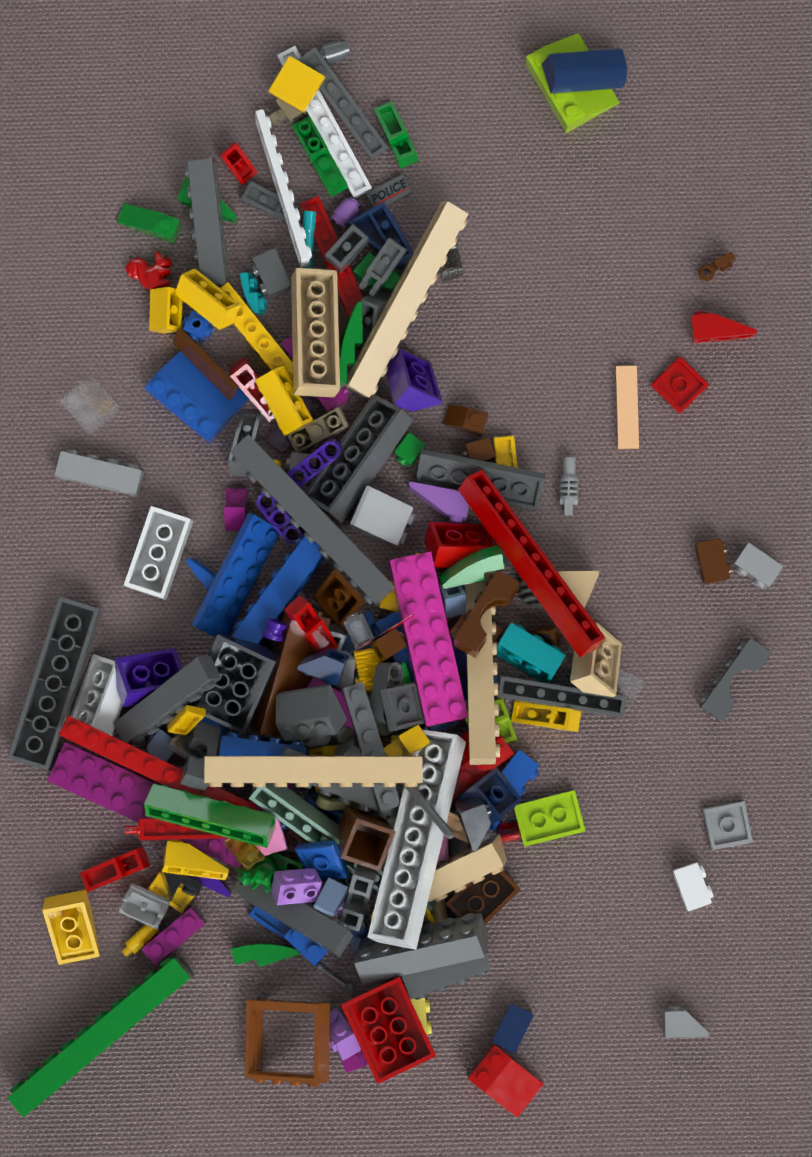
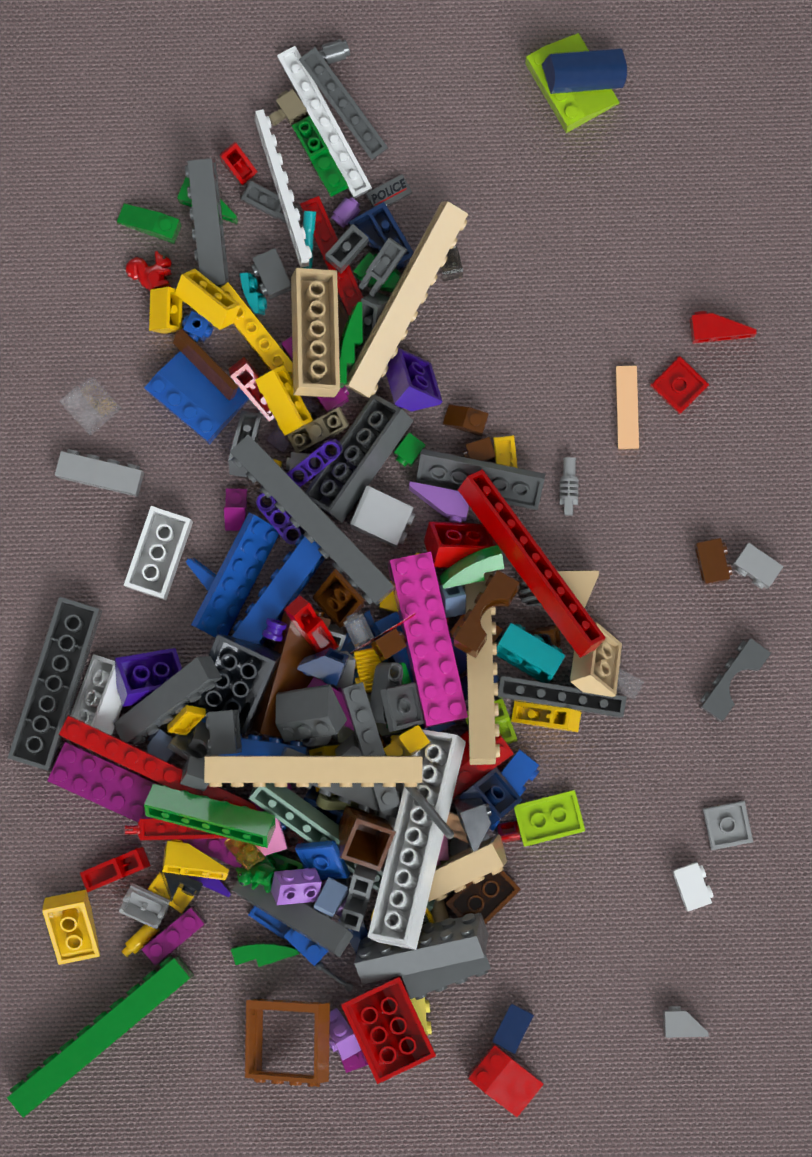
yellow tile [268,56,325,113] -> none
green slope [373,101,419,169] -> none
reddish brown plate [698,252,736,282] -> none
none -> dark grey brick [206,709,242,755]

